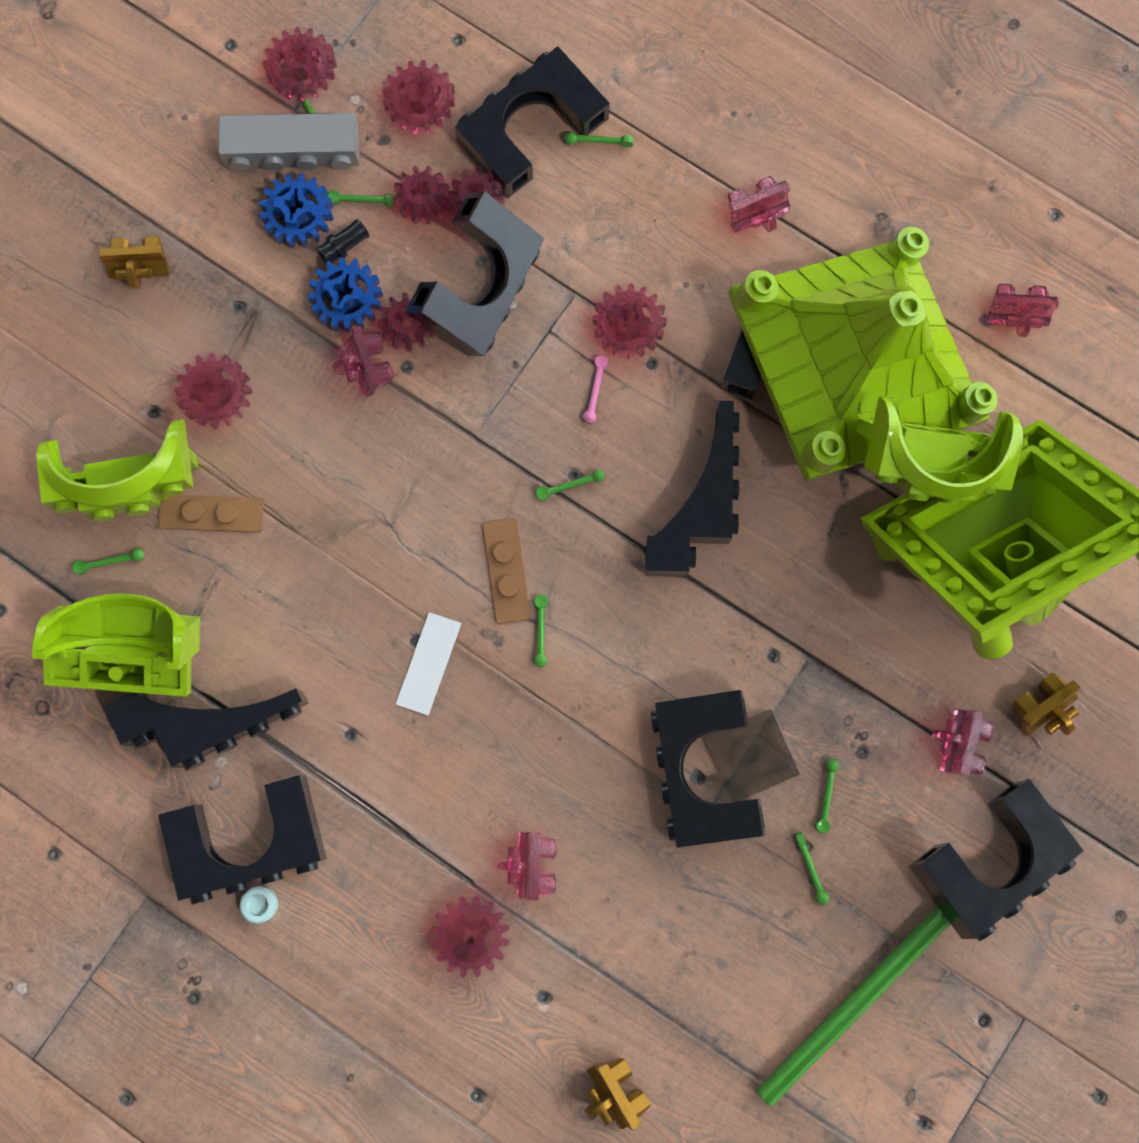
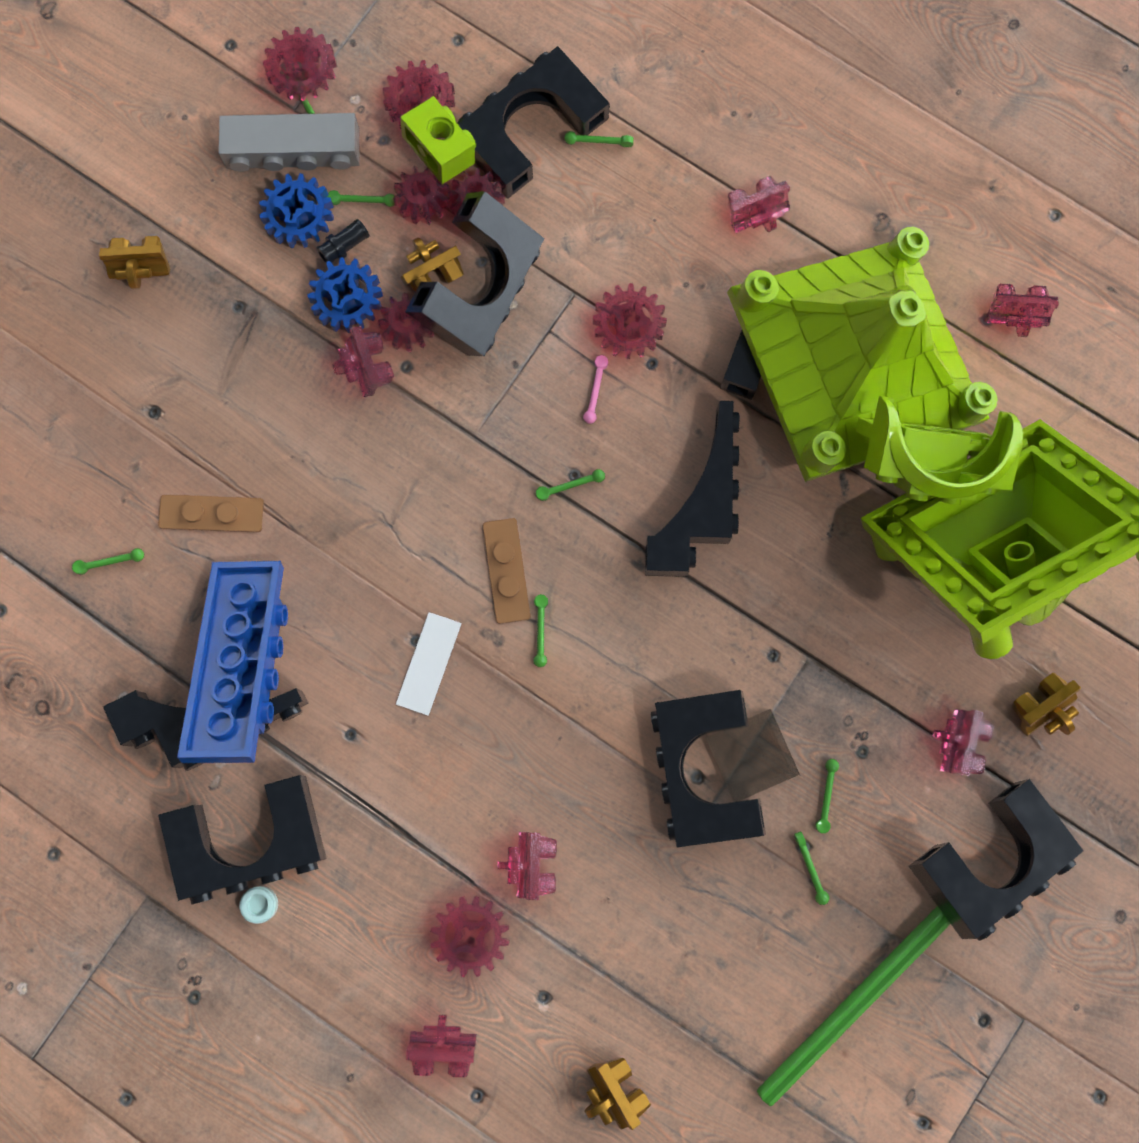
lime piece [32,594,200,697] -> none
lime piece [36,419,199,522] -> none
clear pink gear [174,353,253,429] -> none
none -> blue plate [177,561,288,763]
none -> lime brick [400,96,476,184]
none -> pearl gold hips [401,237,464,292]
none -> clear pink hips [406,1015,477,1078]

